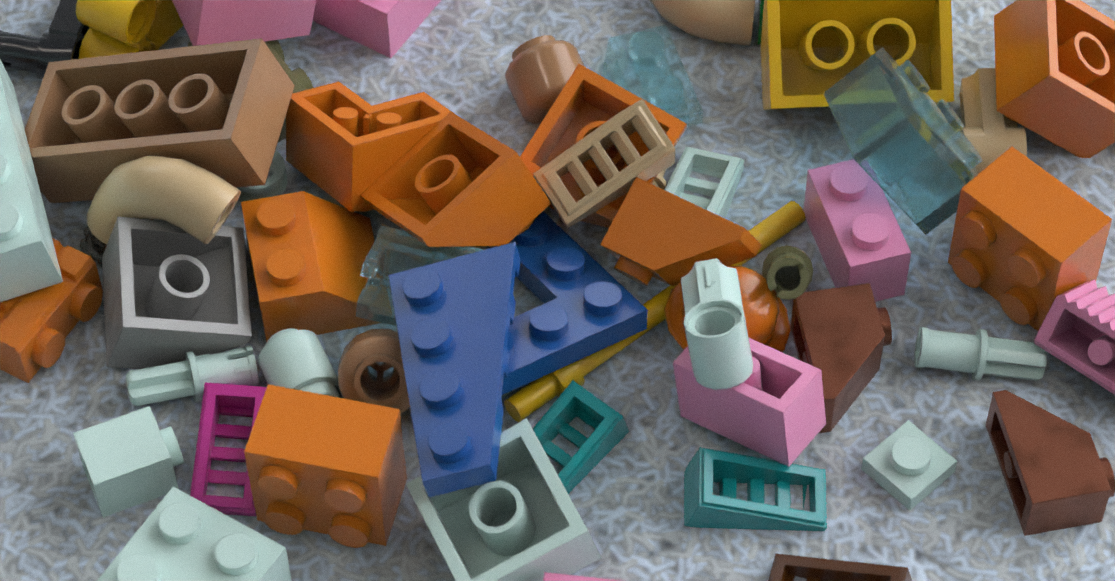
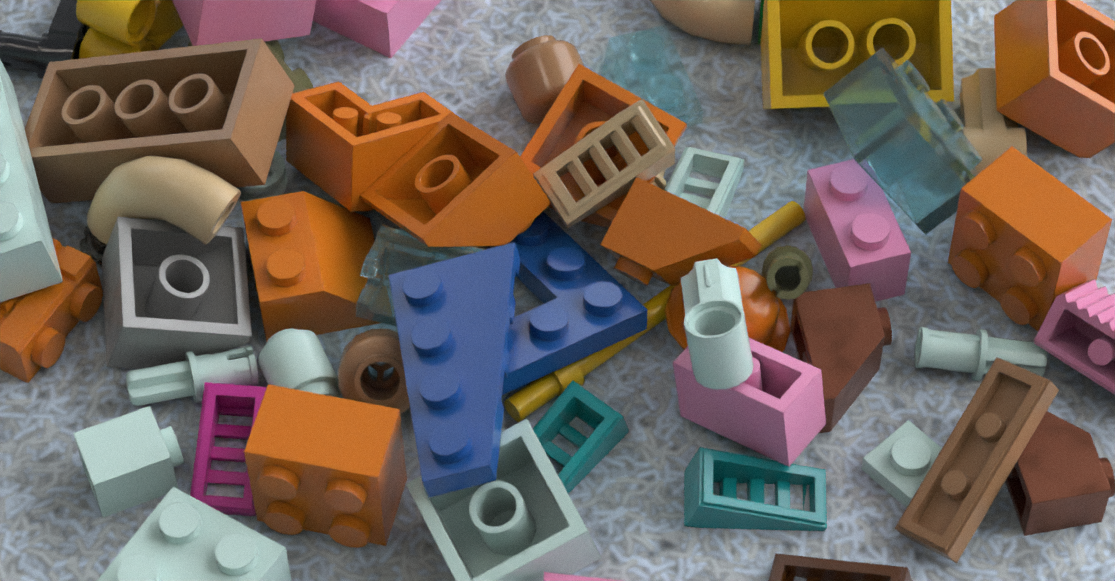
none -> medium nougat tile [895,357,1059,563]

